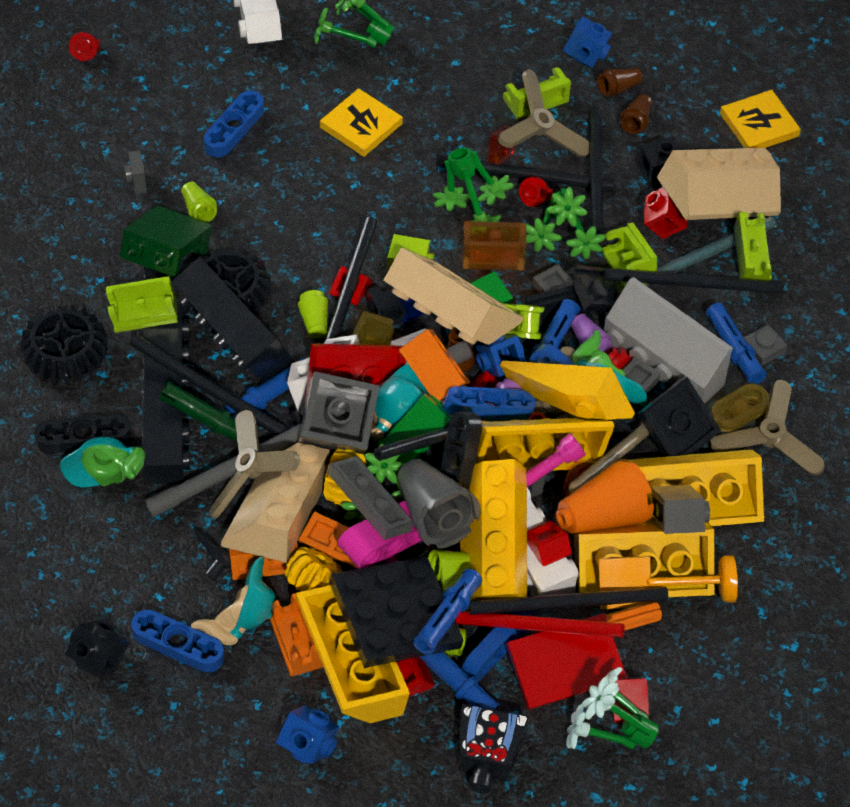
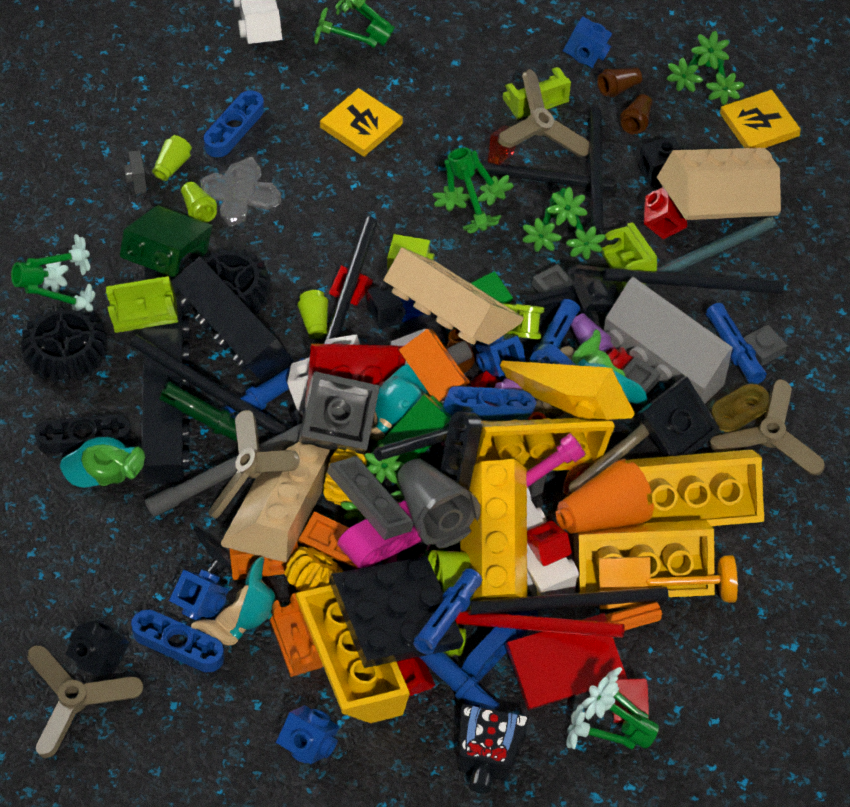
red plate [69,32,100,61] -> none
clear yellow panel [352,311,393,345] -> none
clear orange brick [463,221,526,270] -> none
red plate [519,176,554,207] -> none
dark grey brick [651,485,710,534] -> none
lime hinge [734,212,772,281] -> none
none -> plant [11,234,96,312]
none -> dark tan piece [27,646,143,758]
none -> lime cone [152,135,192,181]
none -> blue brick [169,569,229,621]
none -> clear plant [200,157,281,226]
none -> bright green plant [667,31,744,105]

